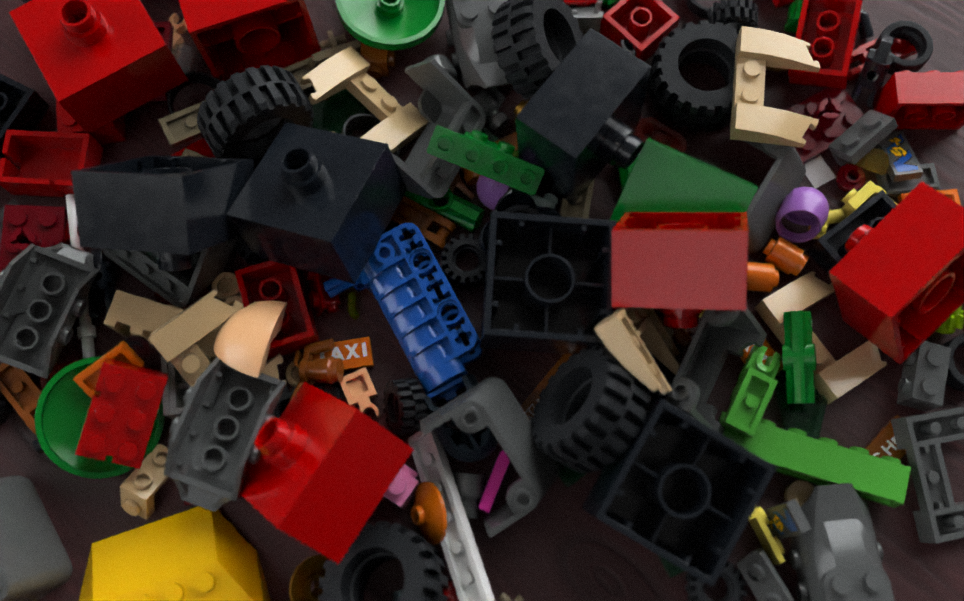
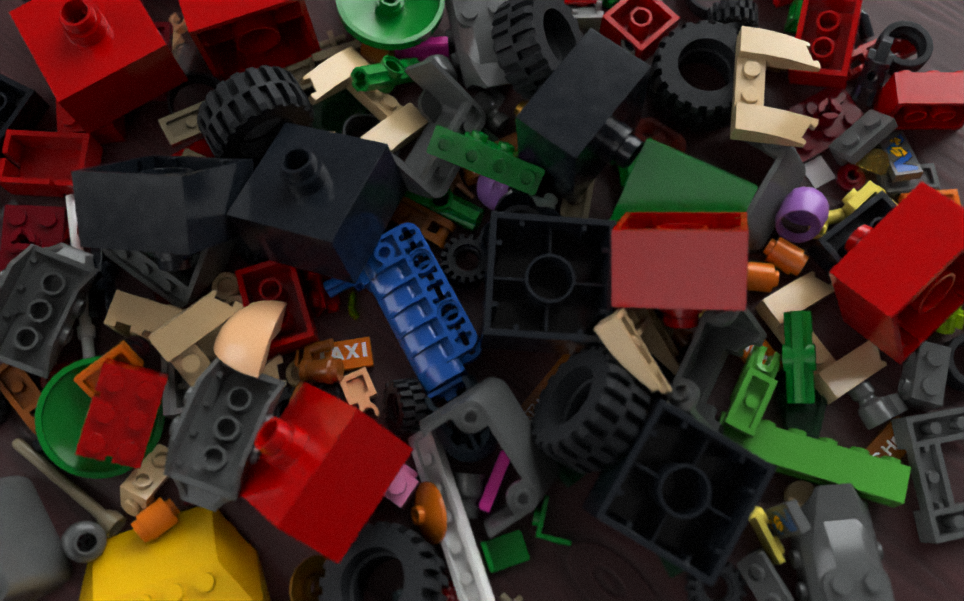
none -> dark tan piece [12,438,127,538]
none -> dark grey head [61,521,107,563]
none -> orange brick [130,497,181,543]
none -> green piece [350,55,420,93]
none -> dark pink tile [394,36,449,62]
none -> green bracket [480,530,530,573]
none -> green bracket [531,495,572,546]
none -> dark grey piece [847,381,909,430]

